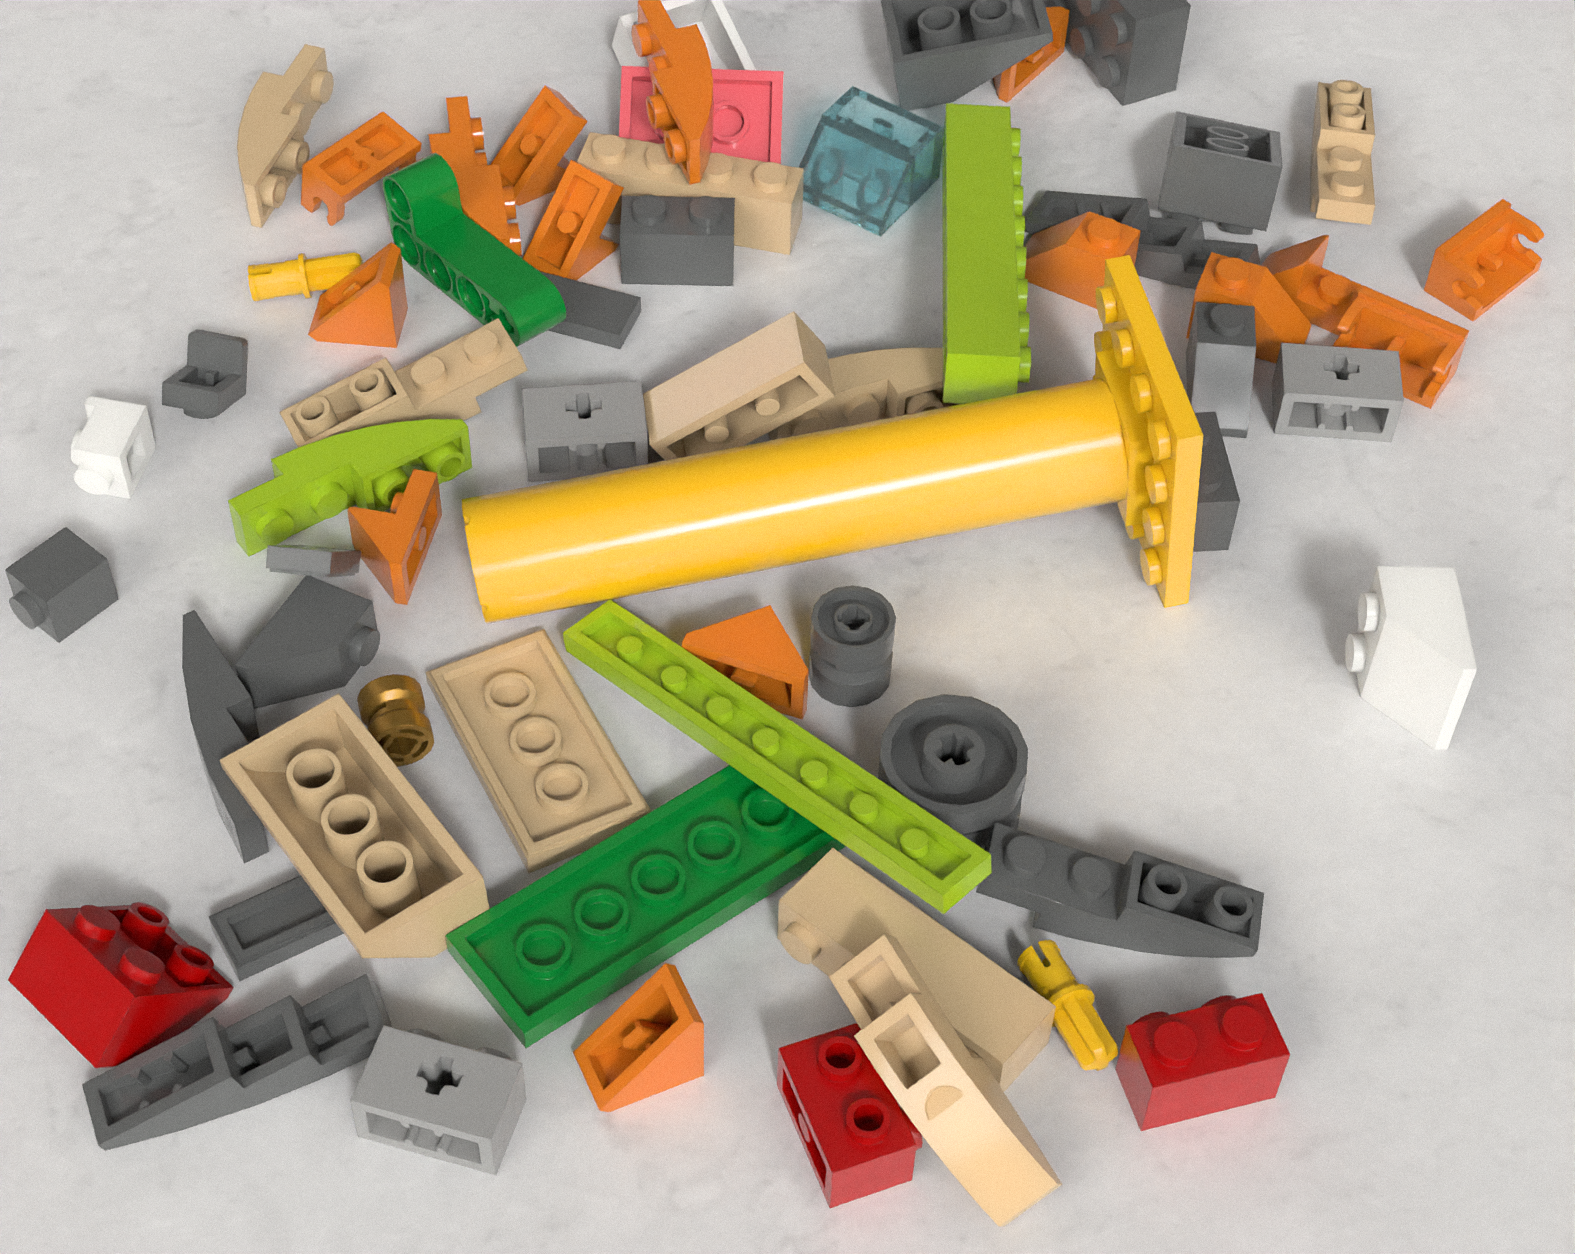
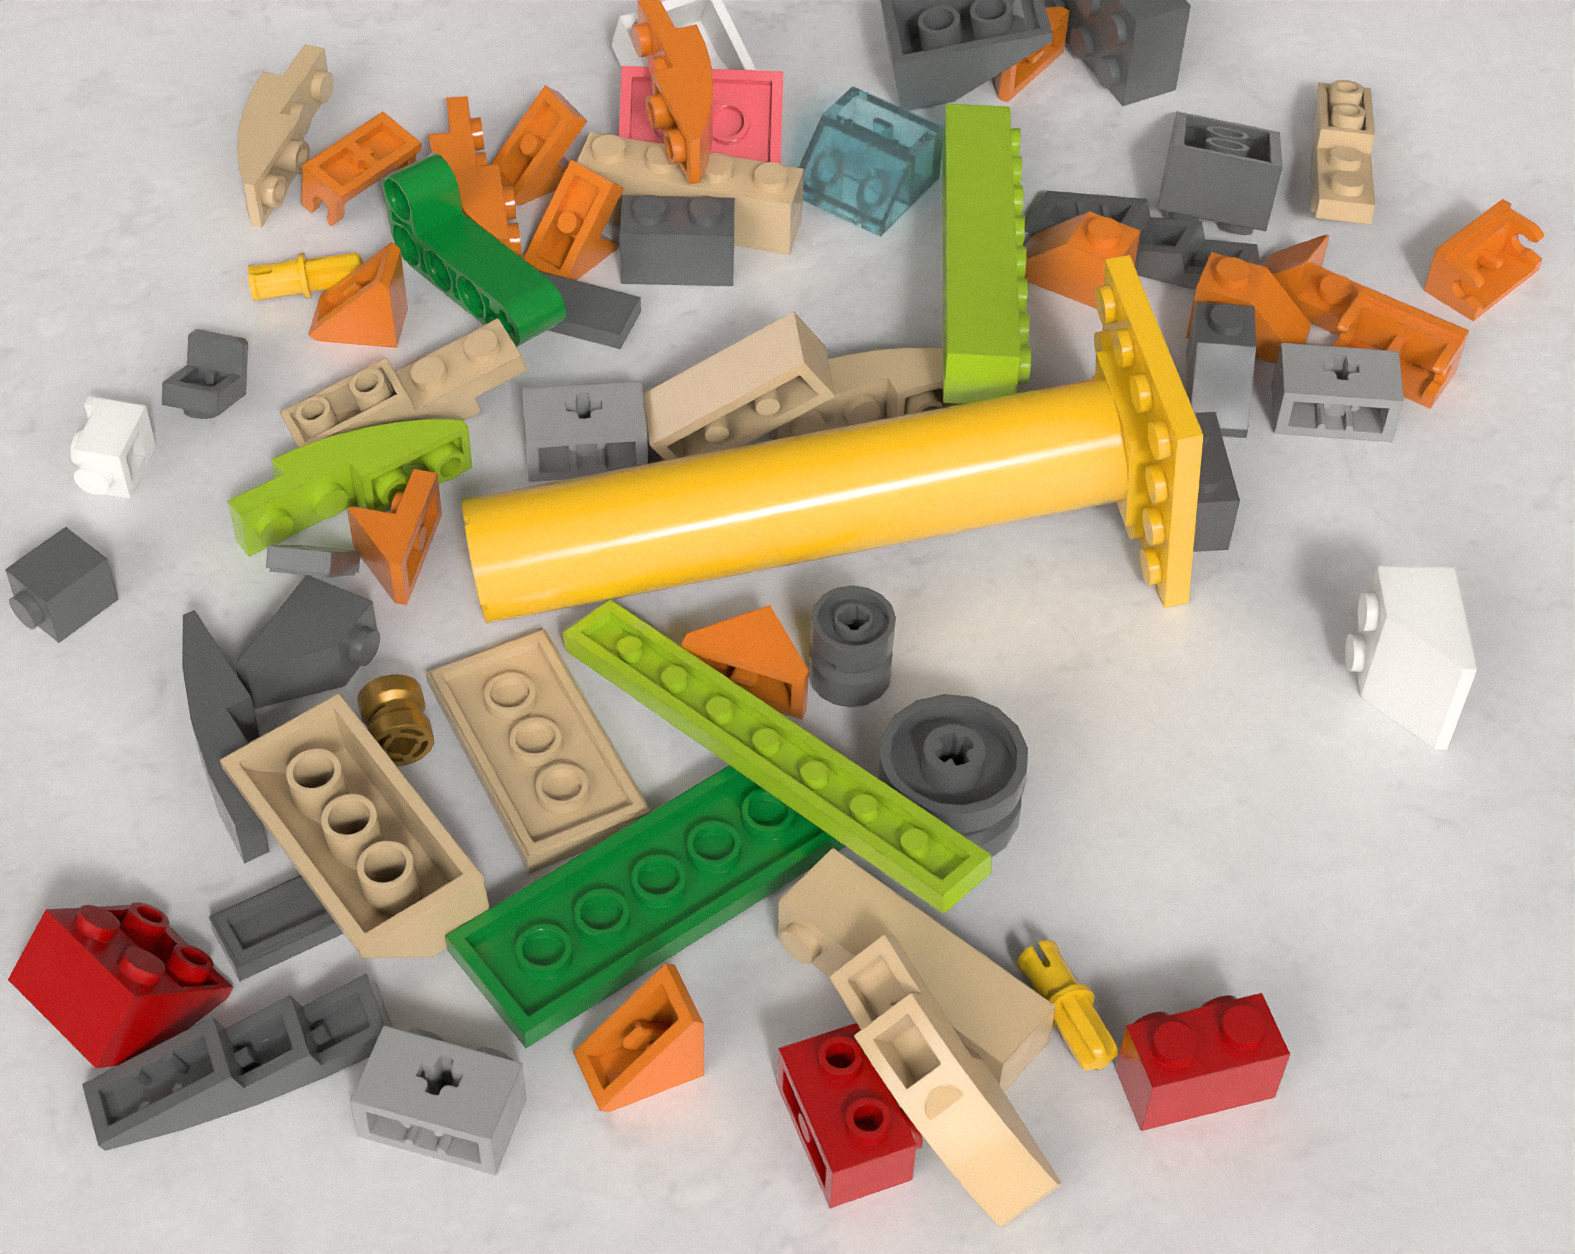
dark grey slope [976,822,1264,958] -> none

